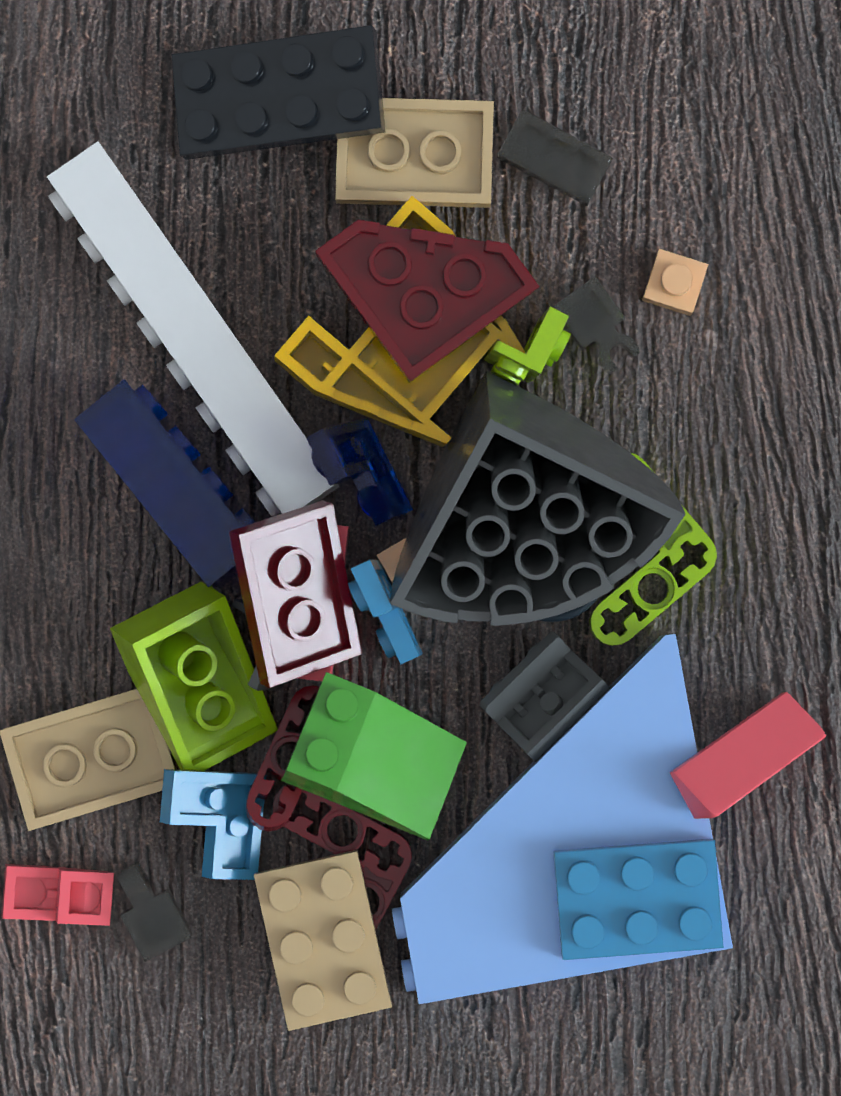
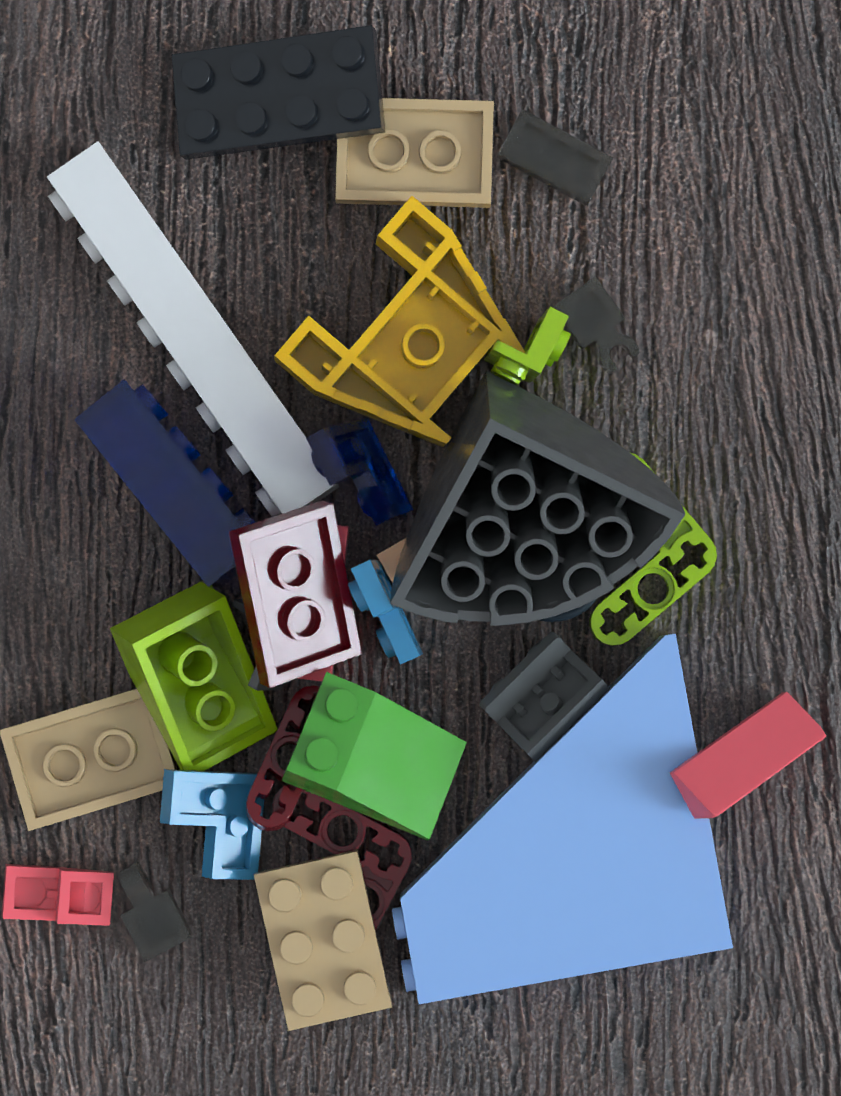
dark red plate [315,219,540,383] -> none
dark azure plate [553,839,724,960] -> none
light nougat plate [642,249,709,316] -> none

